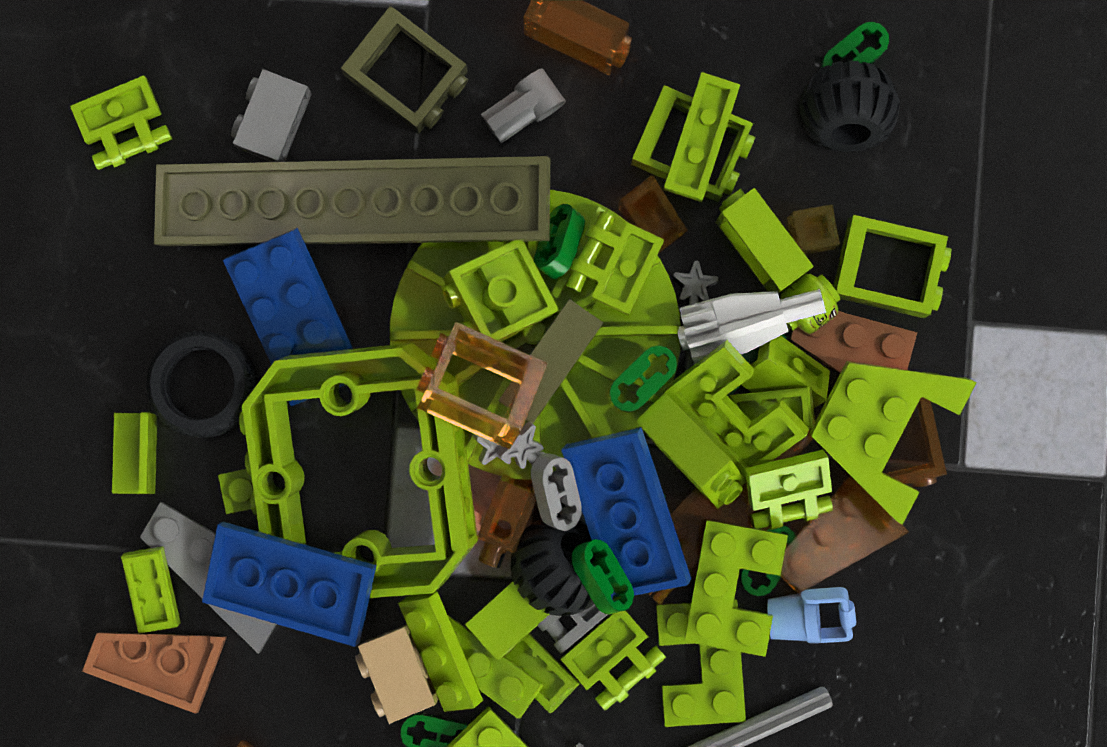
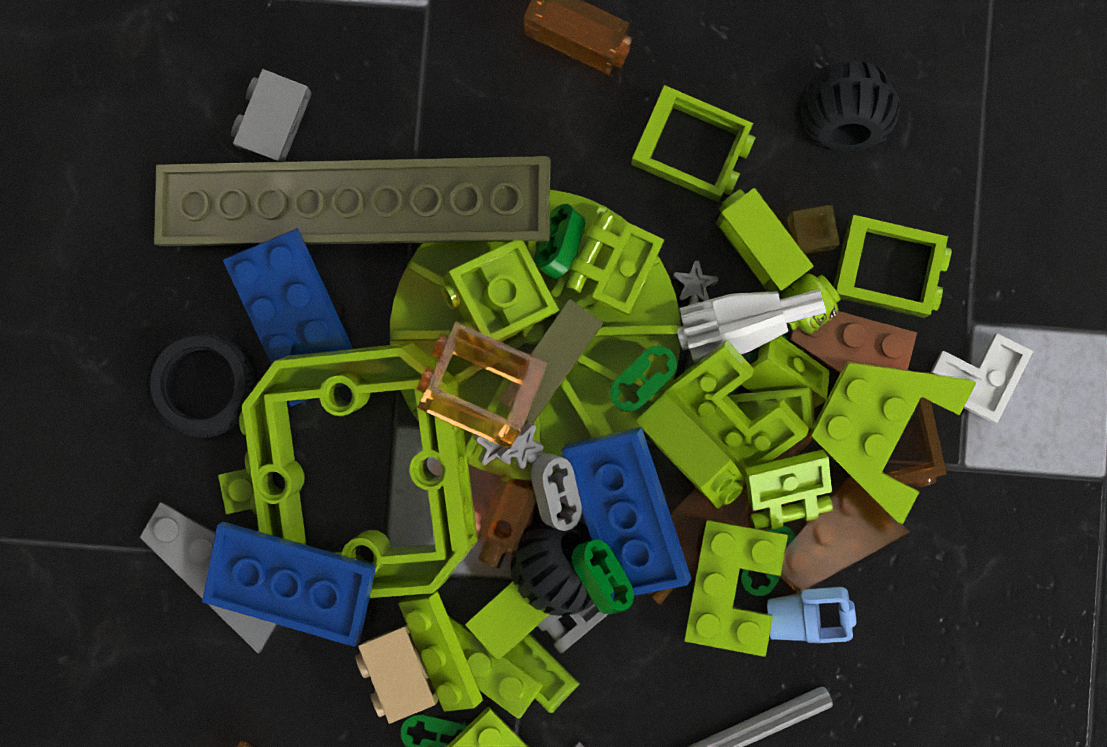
lime plate [70,75,172,170] -> none
nougat wing [82,632,227,714] -> none
lime panel [112,412,157,494] -> none
lime plate [121,546,181,634] -> none
olive window [341,6,469,133] -> none
light grey piece [481,68,566,144] -> none
lime plate [560,610,666,711] -> none
clear orange slope [618,175,688,254] -> none
lime plate [656,599,746,727] -> none
lime plate [663,72,740,202] -> none
green beam [820,22,889,68] -> none
none -> white plate [930,333,1033,424]

